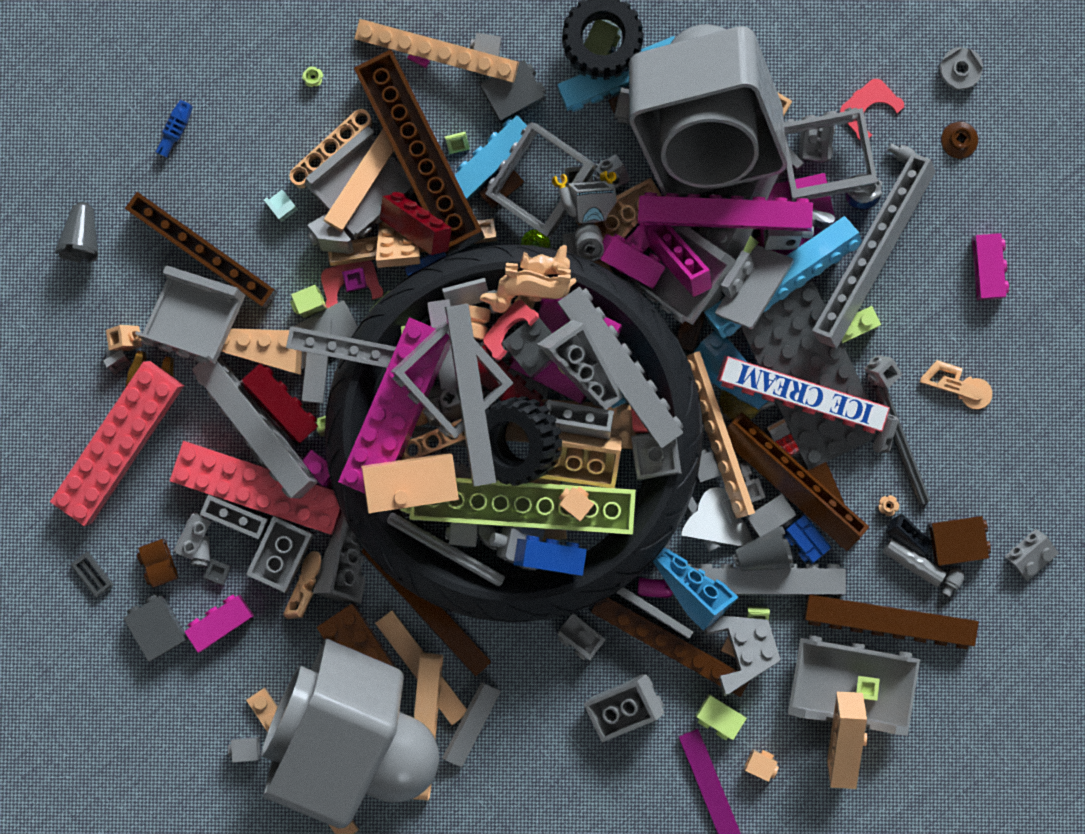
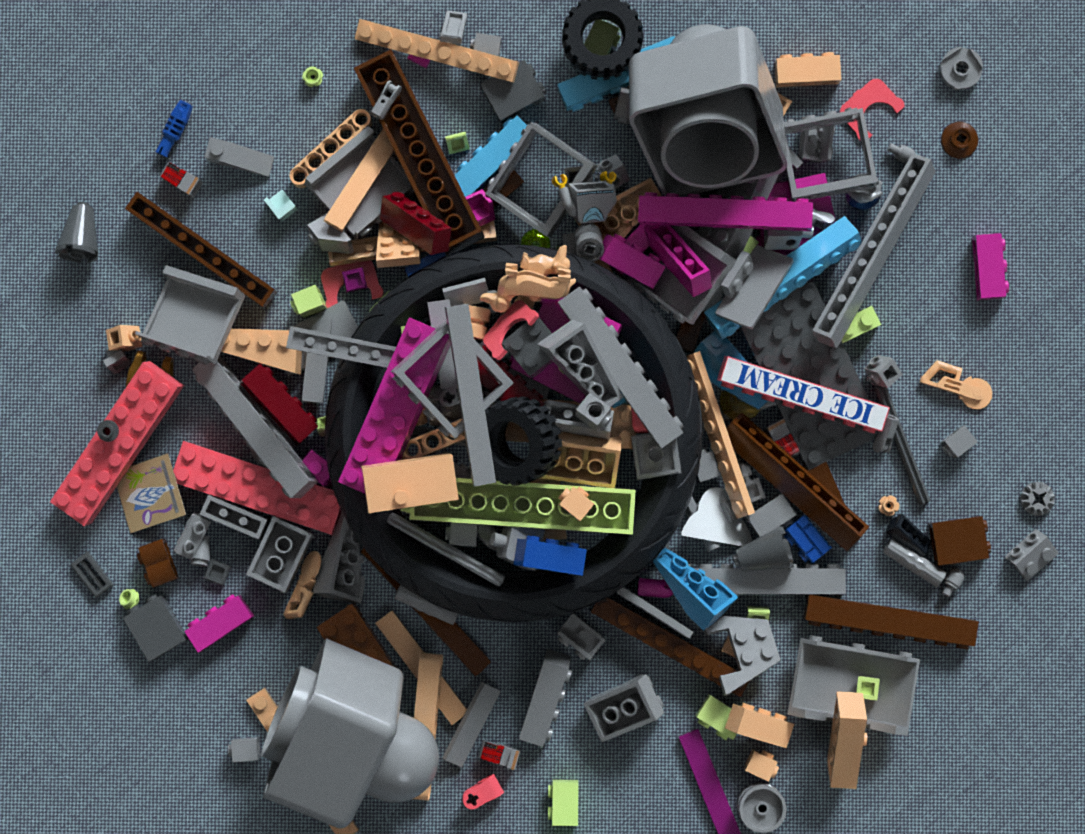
none -> dark grey plate [97,420,119,442]
none -> tan sticker [117,453,186,533]
none -> yellowish green plate [119,589,139,609]
none -> leg [160,162,203,199]
none -> light grey slope [205,137,274,177]
none -> light grey bar [370,80,402,120]
none -> light grey axle [394,585,458,625]
none -> light grey tile [440,11,467,45]
none -> coral piece [463,774,504,810]
none -> dark pink panel [466,189,495,226]
none -> leg [478,740,521,770]
none -> light grey wedge [519,649,572,747]
none -> yellowish green brick [548,780,578,826]
none -> light grey brick [576,393,612,432]
none -> light nougat brick [725,703,794,748]
none -> light grey wheel [737,782,787,833]
none -> light nougat brick [775,52,841,88]
none -> light grey brick [941,425,978,458]
none -> light grey gear [1020,482,1055,516]

